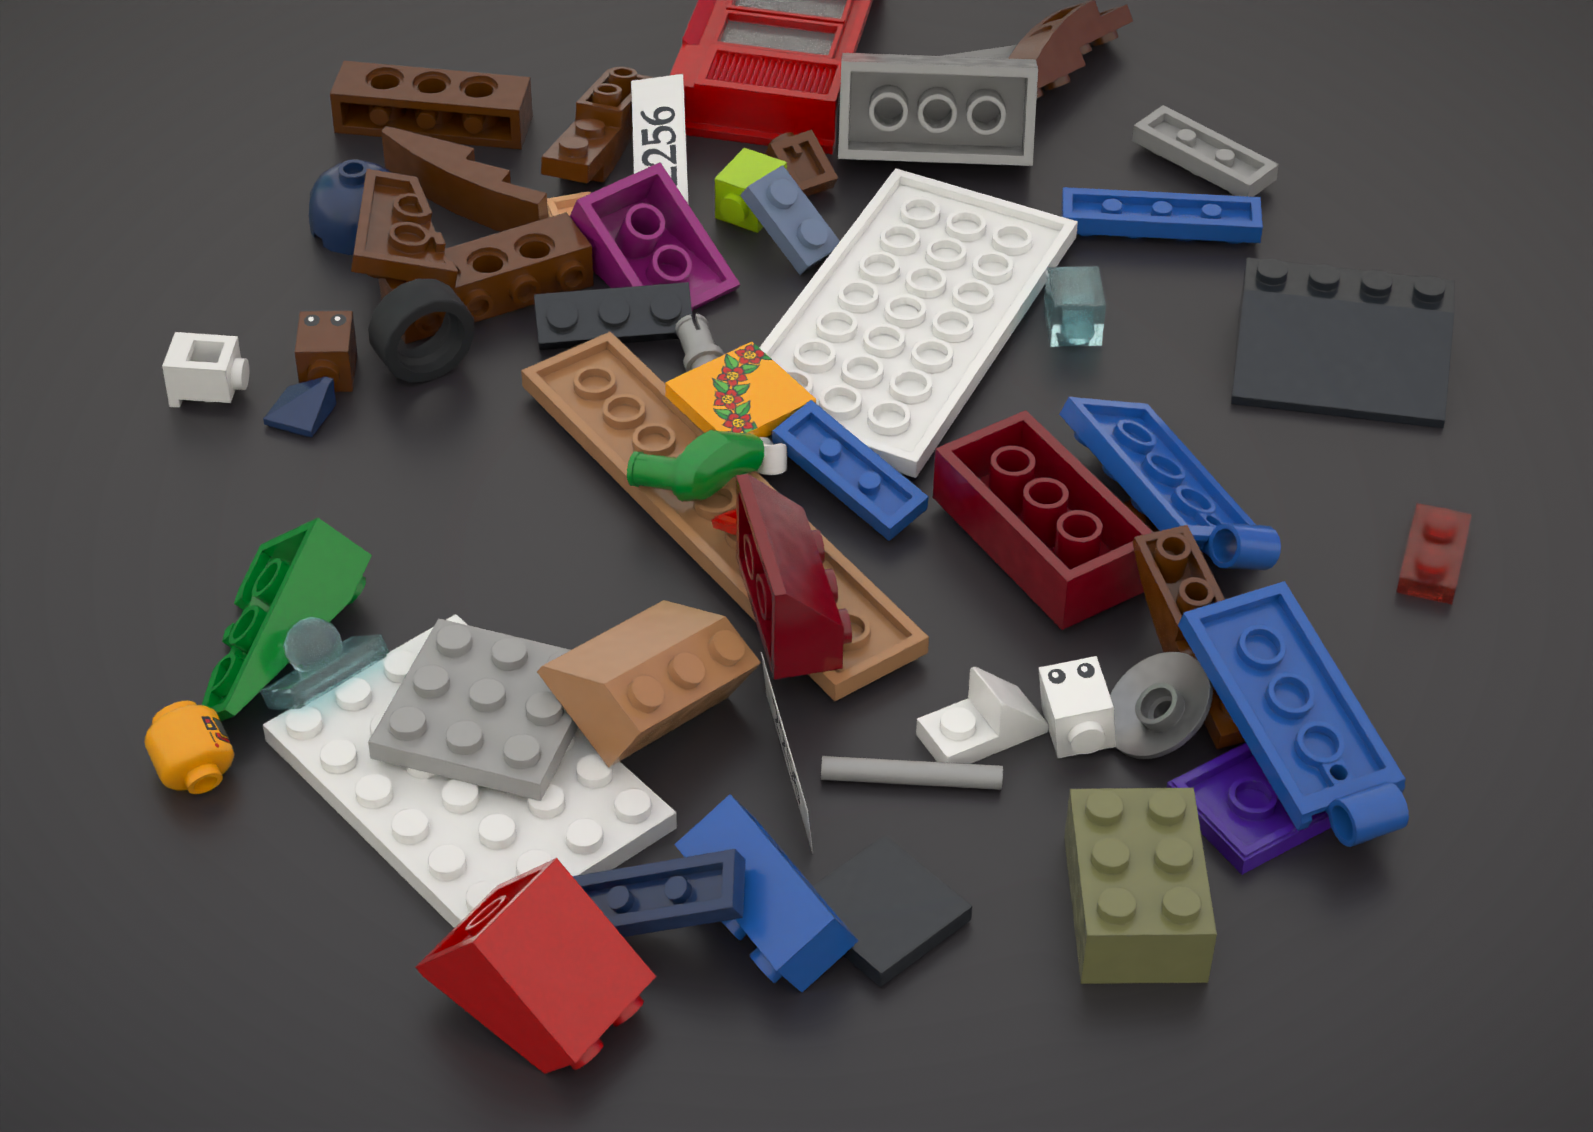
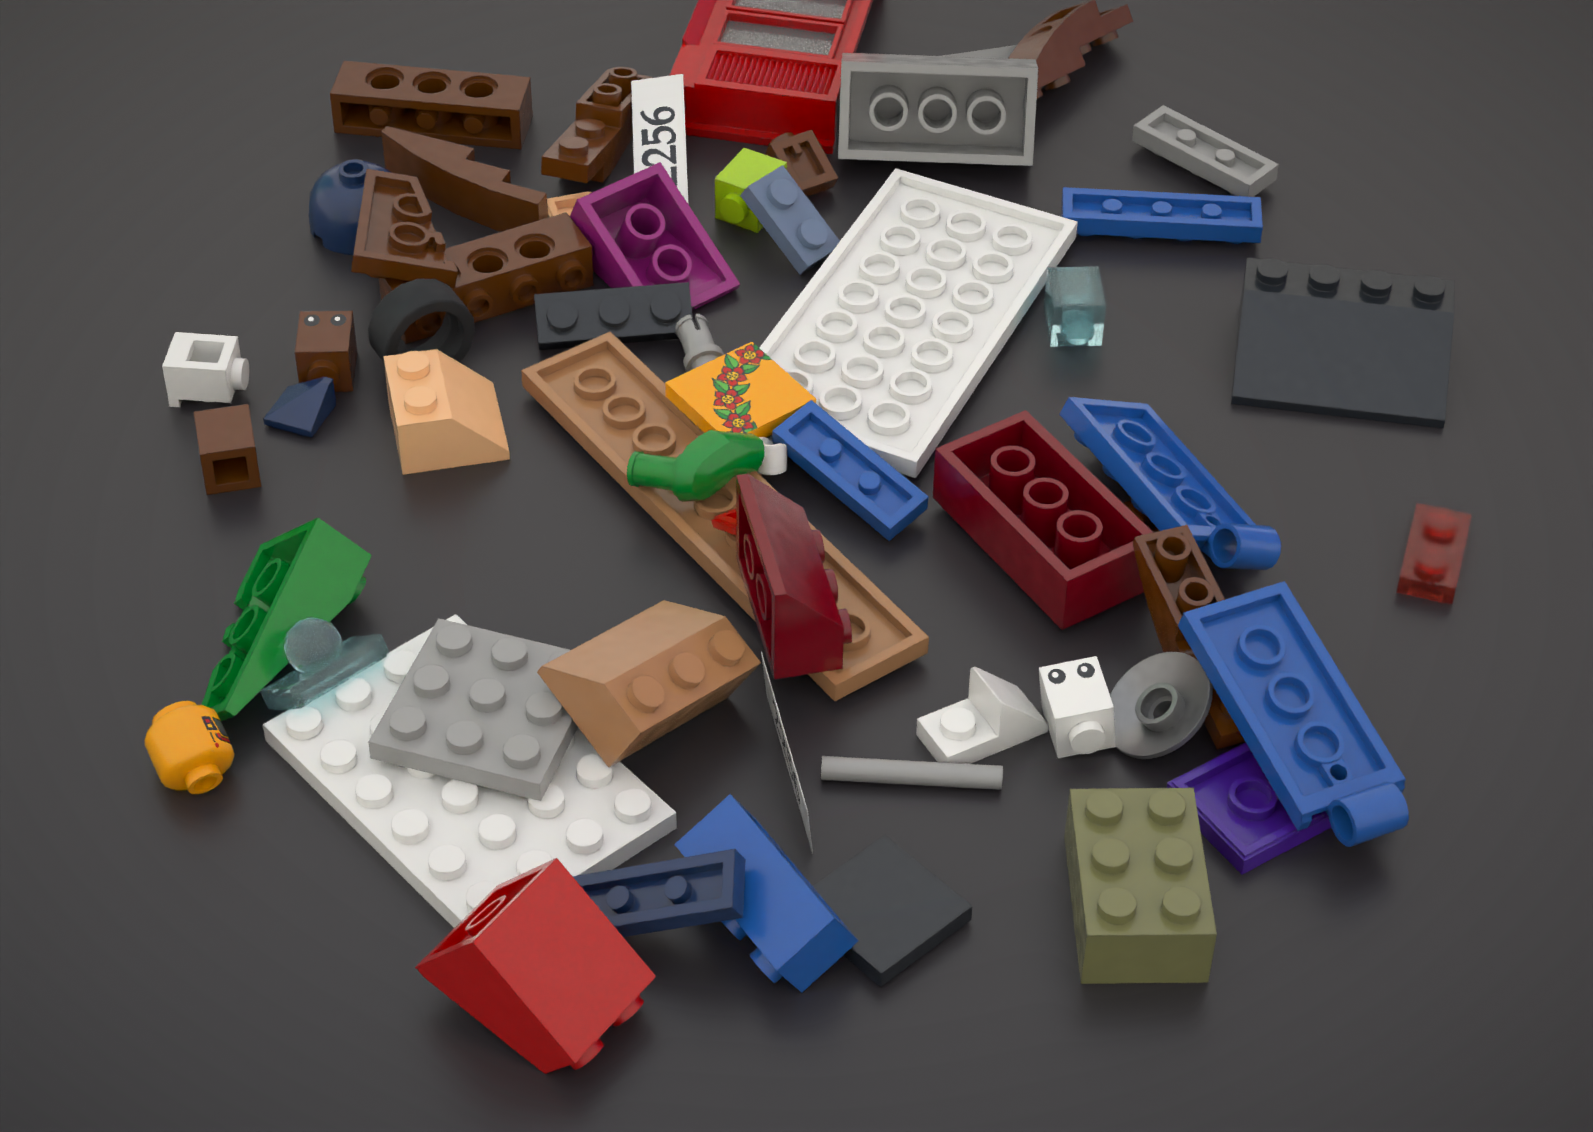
none -> reddish brown brick [194,404,262,495]
none -> light nougat slope [383,349,510,475]

